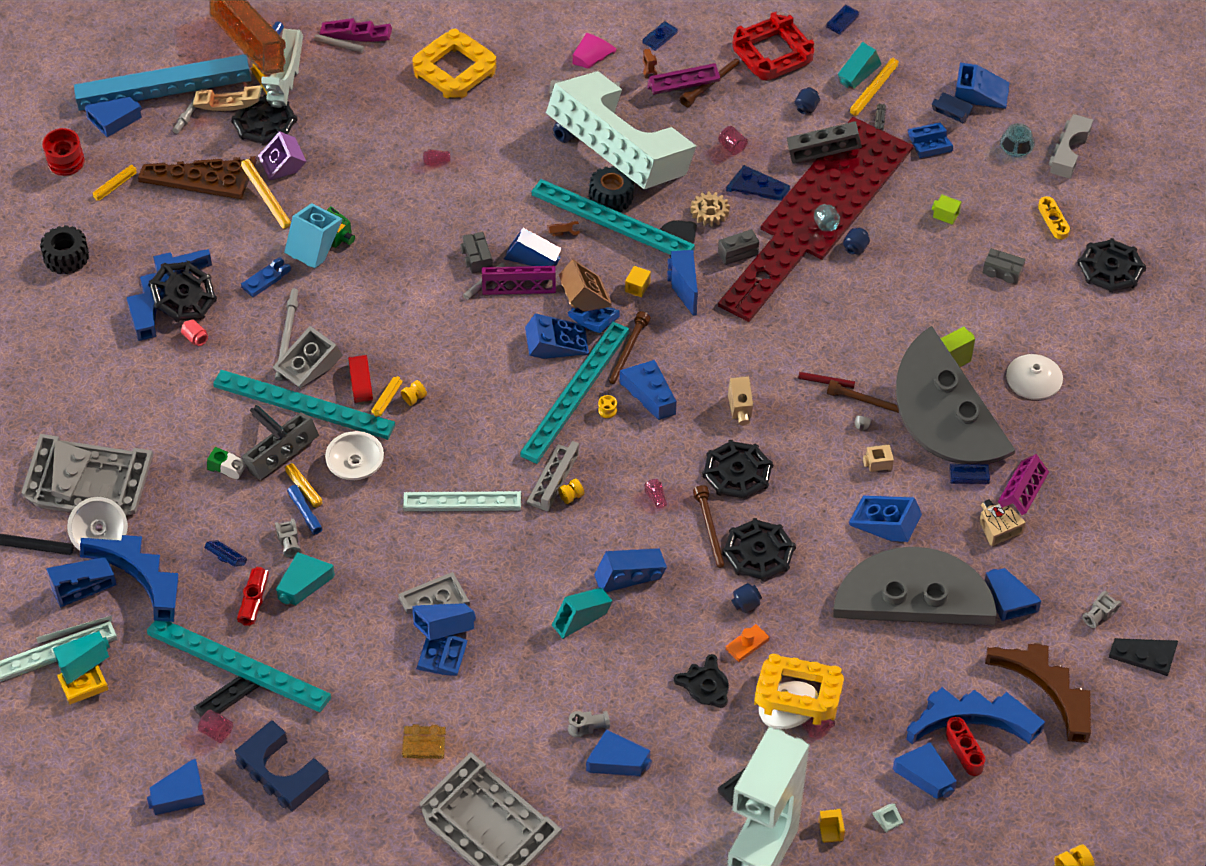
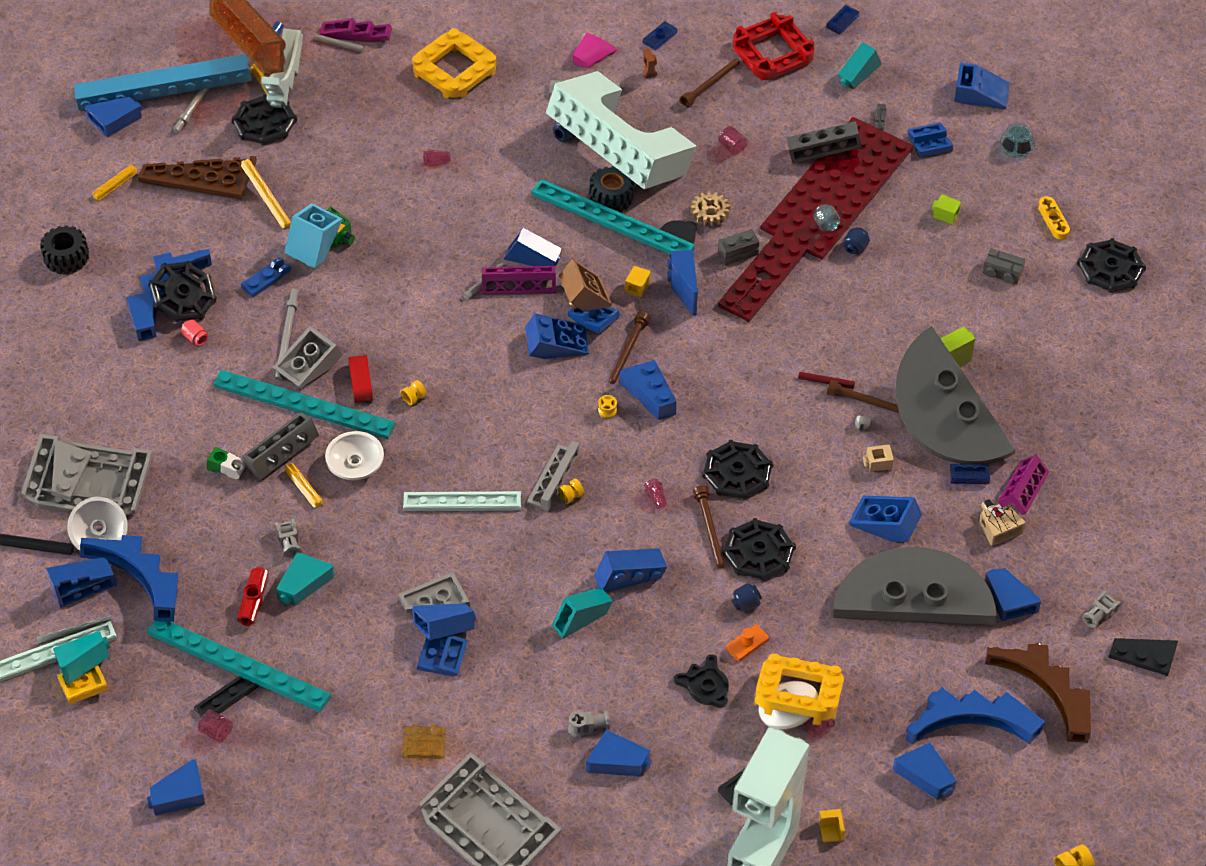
red wheel [42,128,85,176] -> none
tan slope [193,85,262,111] -> none
clear blue plate [204,540,247,567] -> none
dark blue arch [234,720,330,812] -> none
black axle [250,405,287,440] -> none
medium lavender slope [258,132,306,180] -> none
blue piece [287,485,323,535] -> none
yellow axle [372,376,402,417] -> none
dark grey brick [460,232,493,273] -> none
teal plate [520,322,629,464] -> none
dark orange plate [547,221,580,236] -> none
magenta fence [647,63,720,95] -> none
clear blue wing [726,165,790,201] -> none
tan torso [728,376,753,425] -> none
dark blue head [794,87,820,114] -> none
yellow axle [850,58,899,116] -> none
light aqua slope [872,804,904,832] -> none
dark blue panel [932,92,973,124] -> none
red beam [945,717,985,776] -> none
white dish [1006,354,1063,400] -> none
light grey arch [1049,114,1093,179] -> none

